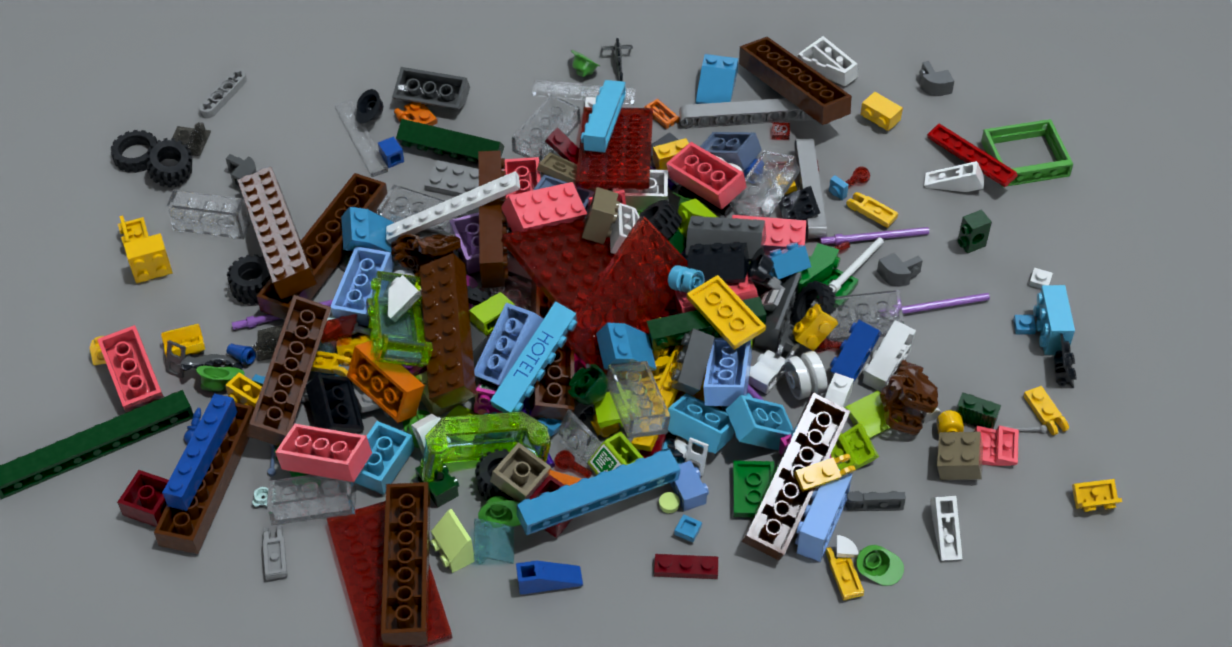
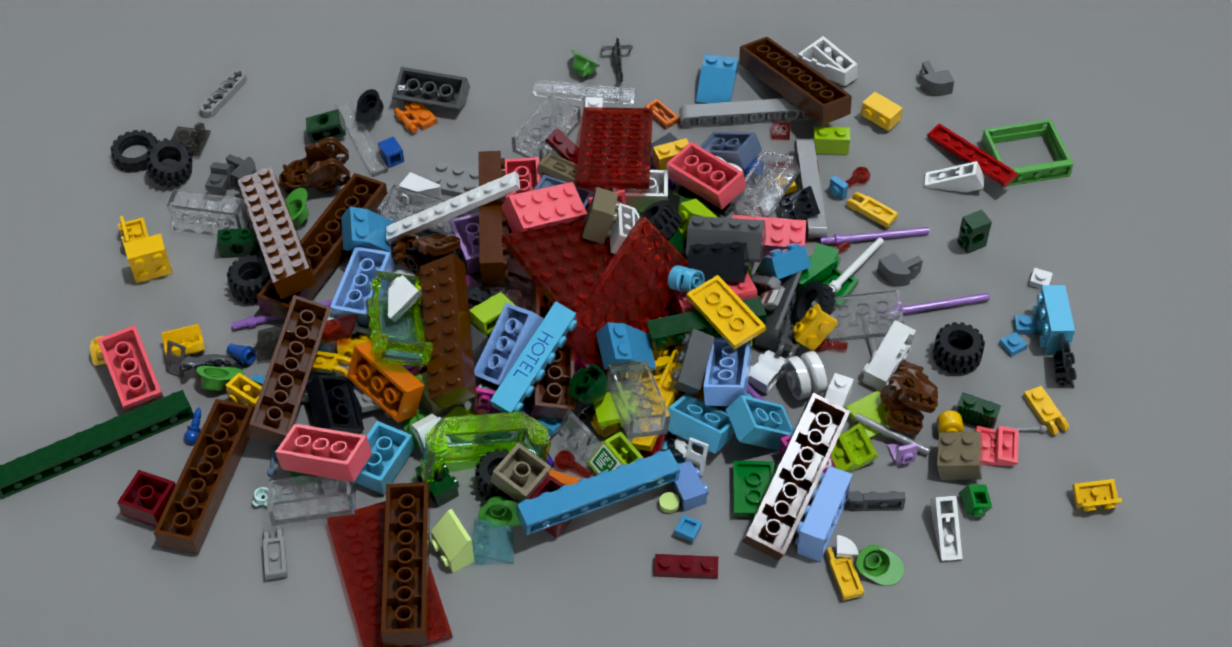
blue brick [162,393,237,511] -> none
dark green brick [396,119,505,163] -> none
blue slope [516,561,583,595] -> none
medium azure brick [581,80,626,152] -> none
black piece [748,247,774,282] -> none
yellow hinge [794,454,856,492] -> none
blue brick [830,320,882,384] -> none
white tile [922,407,941,423] -> none
none -> dark grey brick [205,162,236,193]
none -> dark green brick [217,228,259,258]
none -> reddish brown animal [279,137,351,193]
none -> bright green piece [286,188,309,229]
none -> dark green brick [306,109,346,143]
none -> white slope [398,172,442,205]
none -> lime slope [813,126,850,155]
none -> light grey bar [854,413,931,456]
none -> lavender bracket [888,442,918,466]
none -> black tyre [933,322,985,375]
none -> green brick [959,484,992,518]
none -> dark azure plate [999,332,1028,357]

